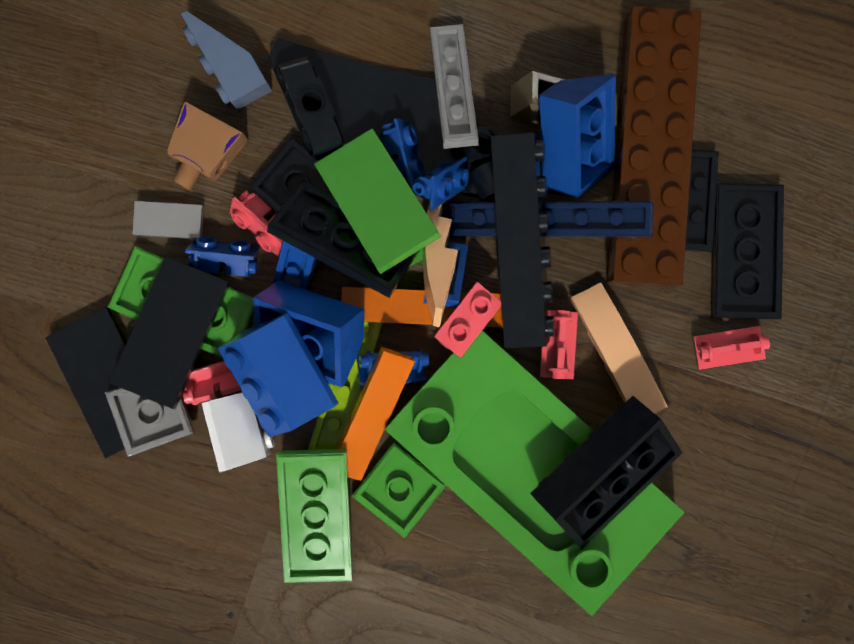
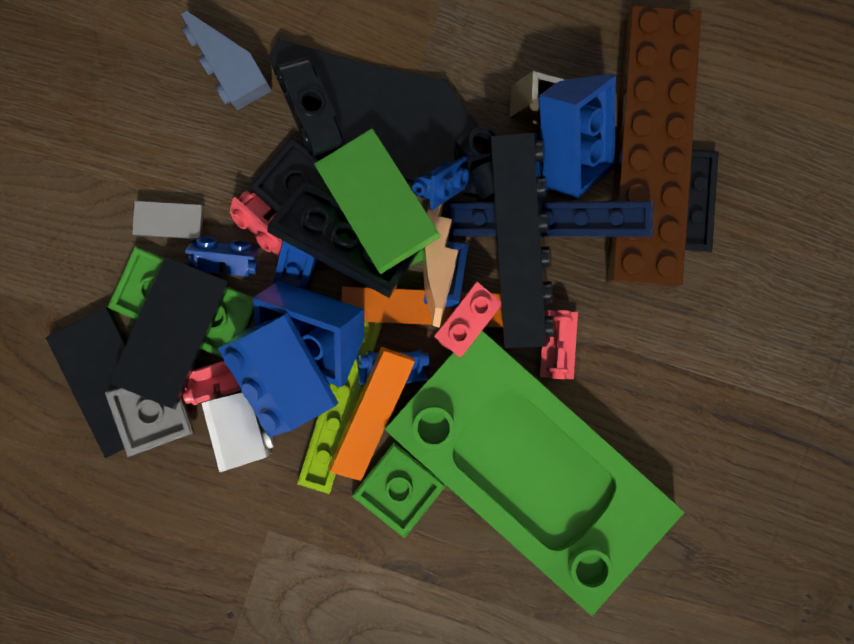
medium nougat torso [167,102,248,191] -> none
bright green tile [276,449,353,583] -> none
blue hinge [380,118,425,186] -> none
light grey tile [430,24,478,149] -> none
black slope [530,396,683,549] -> none
light nougat slope [571,283,668,414] -> none
coral hinge [693,326,770,370] -> none
black tile [711,183,784,320] -> none

